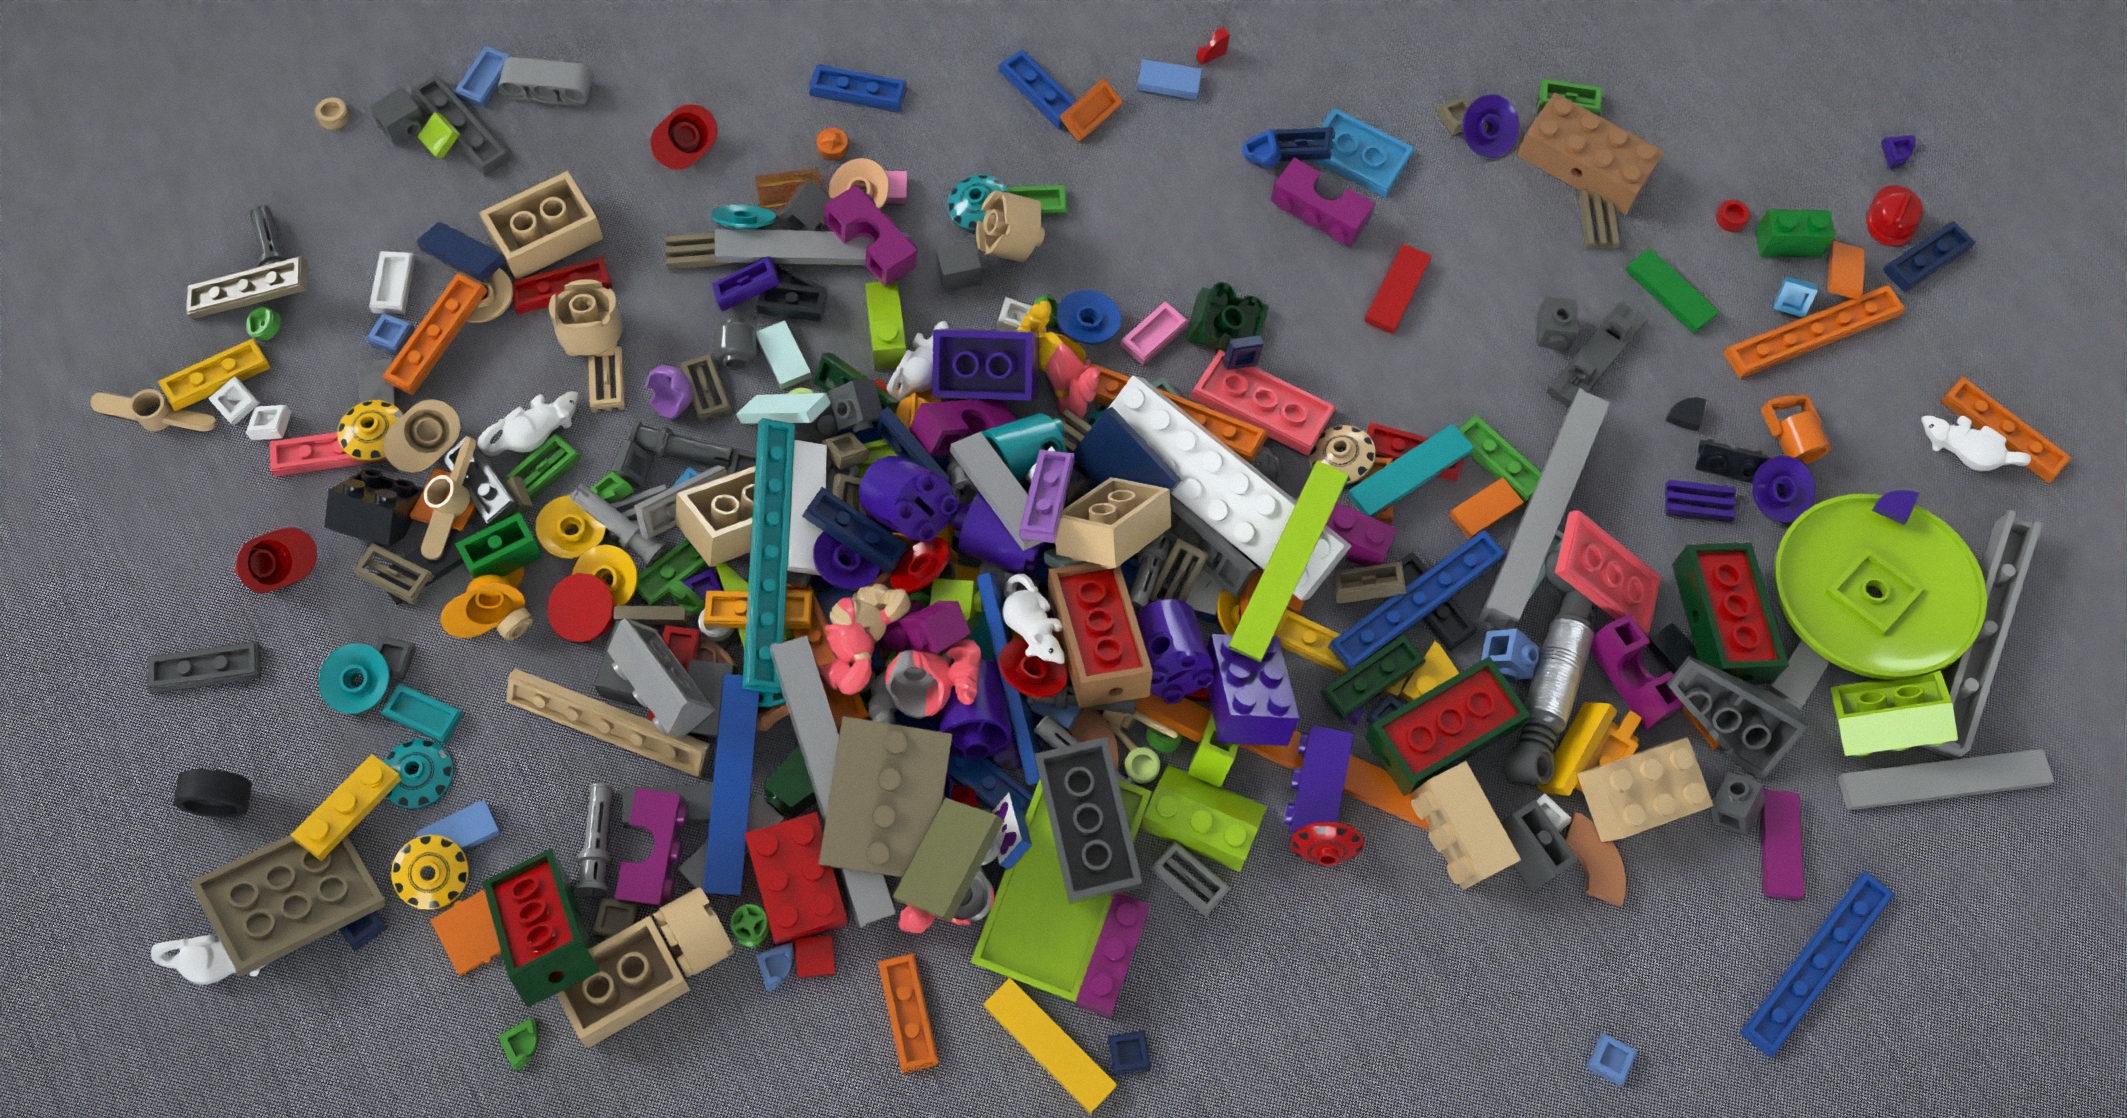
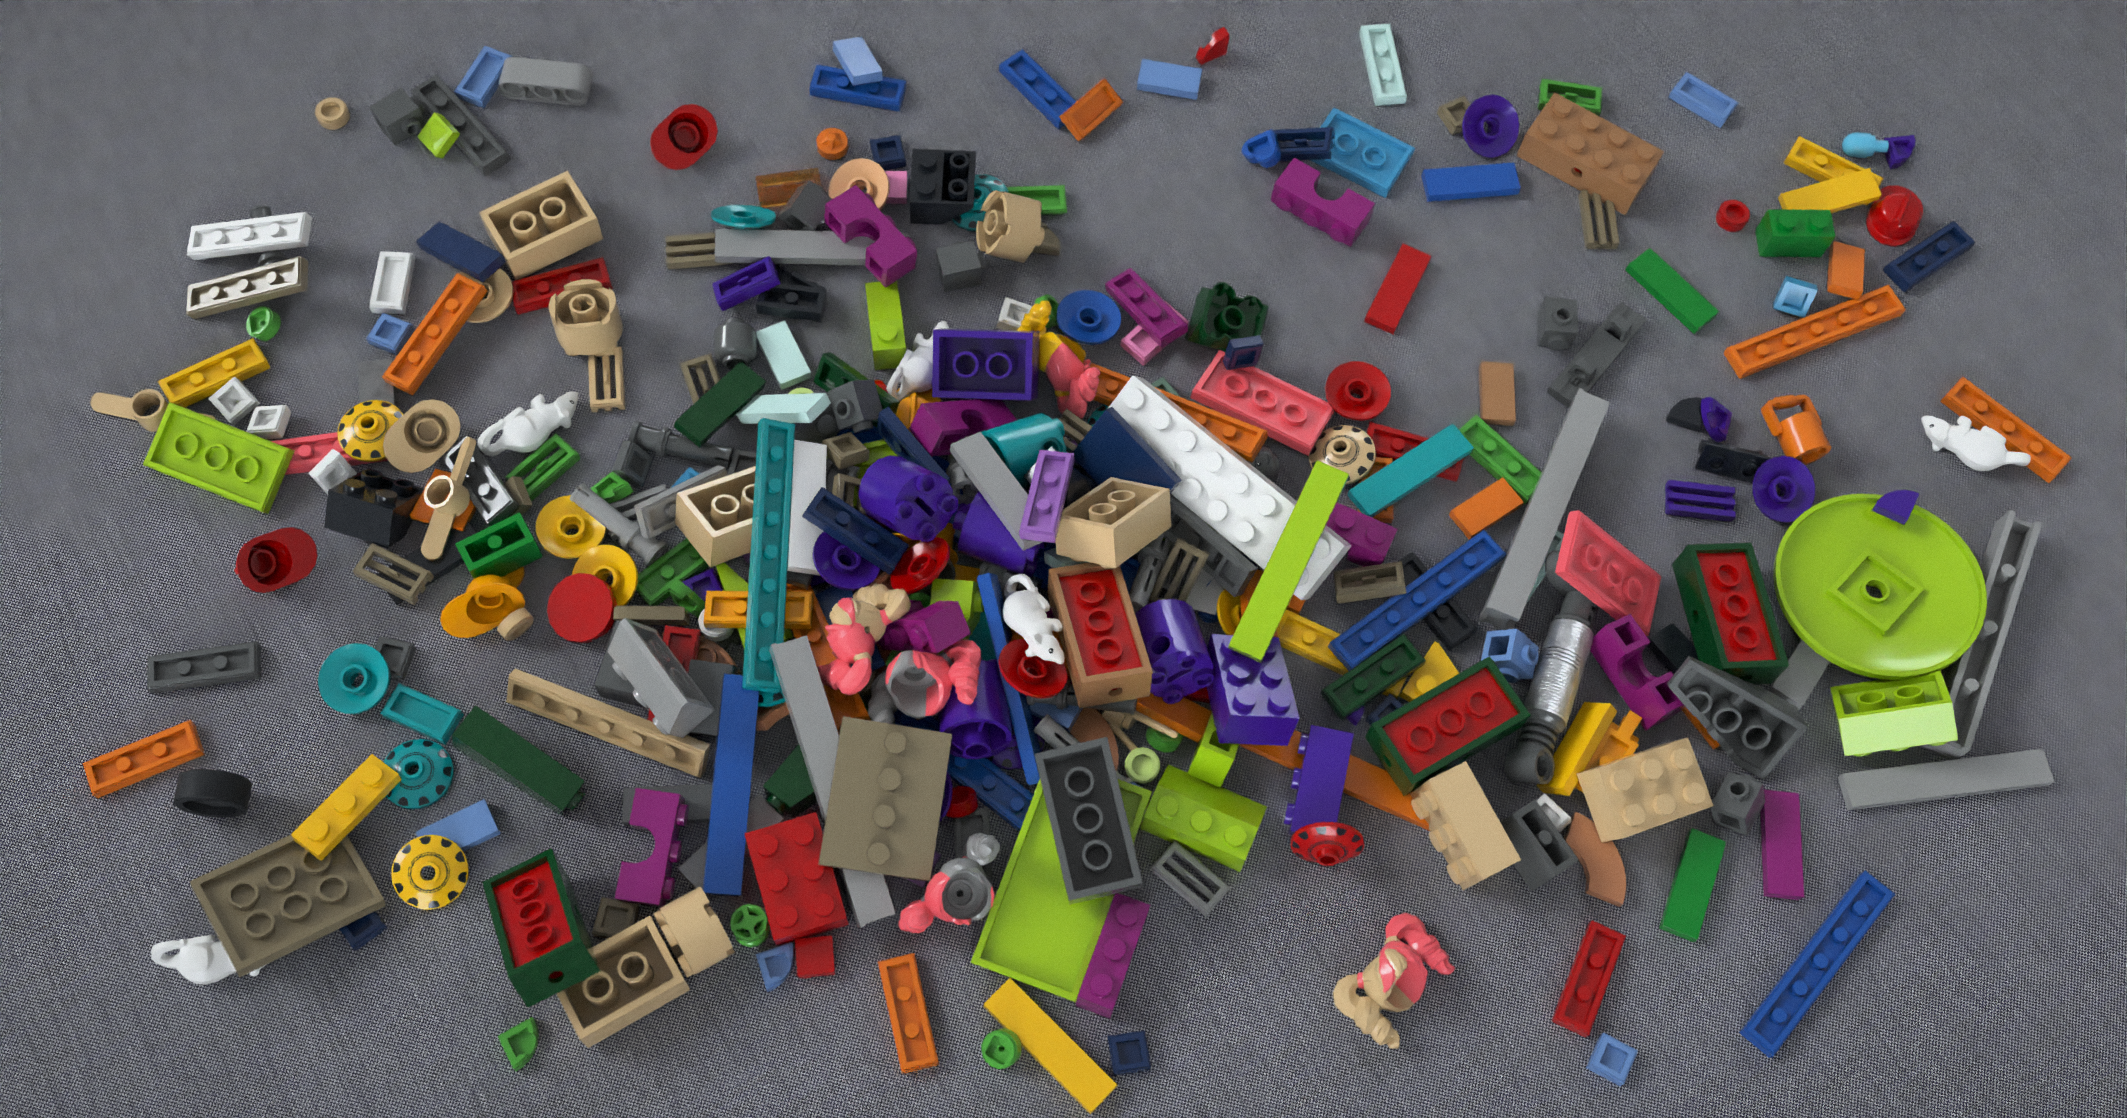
orange piece [430,889,501,977] -> none
light grey pin [574,783,613,897] -> none
medium lavender hair [645,365,694,419] -> none
olive tile [893,798,1004,923] -> none
tile [991,793,1032,869] -> none
none -> orange tile [83,720,205,798]
none -> lime tile [143,402,295,514]
none -> white tile [187,212,312,260]
none -> white tile [309,449,357,494]
none -> dark green slope [452,705,586,815]
none -> dark green tile [674,361,766,448]
none -> medium blue tile [833,37,883,86]
none -> dark blue tile [869,135,906,170]
none -> black slope [909,149,976,225]
none -> bright green tile [982,1028,1022,1069]
none -> dark tan tile [1032,222,1060,256]
none -> magenta tile [1105,267,1188,348]
none -> red dish [1325,361,1391,421]
none -> hair [1332,913,1455,1049]
none -> light aqua tile [1359,24,1407,106]
none -> blue tile [1421,162,1521,202]
none -> medium nougat tile [1479,361,1516,426]
none -> red tile [1551,920,1626,1038]
none -> green tile [1659,828,1726,943]
none -> medium blue tile [1668,72,1739,128]
none -> dark purple tile [1701,396,1732,442]
none -> yellow tile [1778,168,1882,213]
none -> yellow tile [1784,136,1884,206]
none -> medium azure cylinder [1842,132,1889,158]

